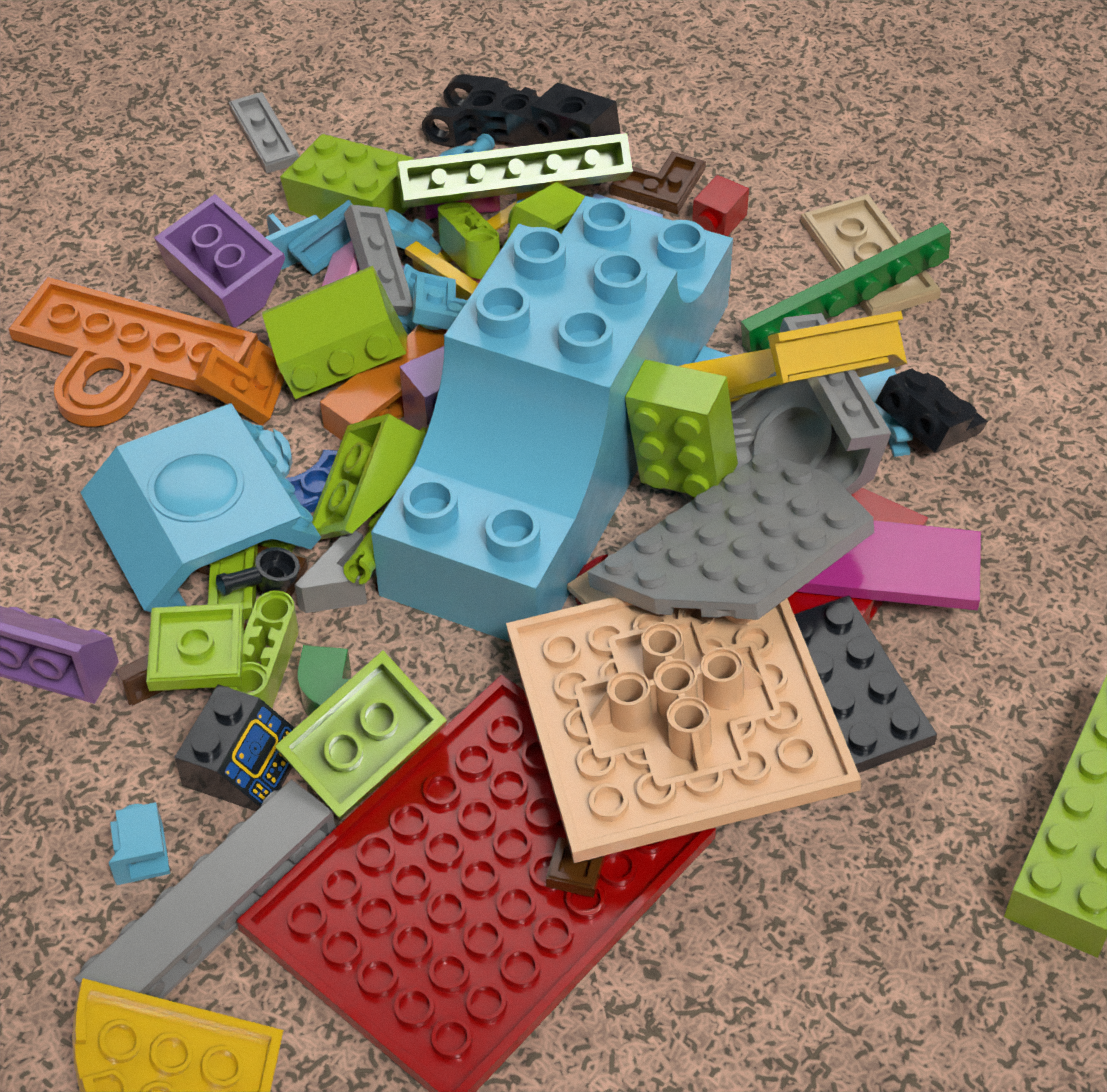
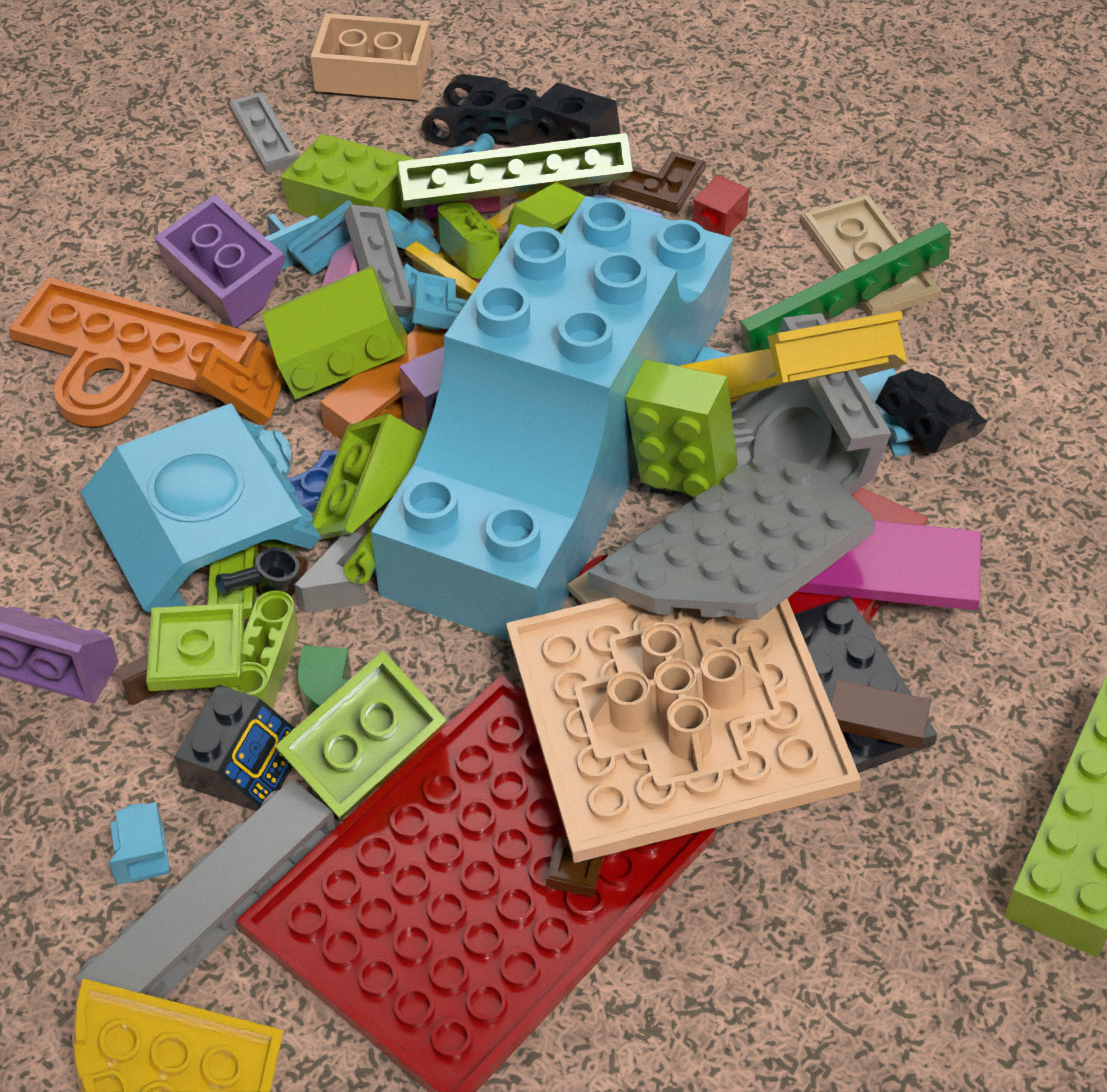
none -> light nougat brick [311,13,431,100]
none -> tile [831,679,931,749]

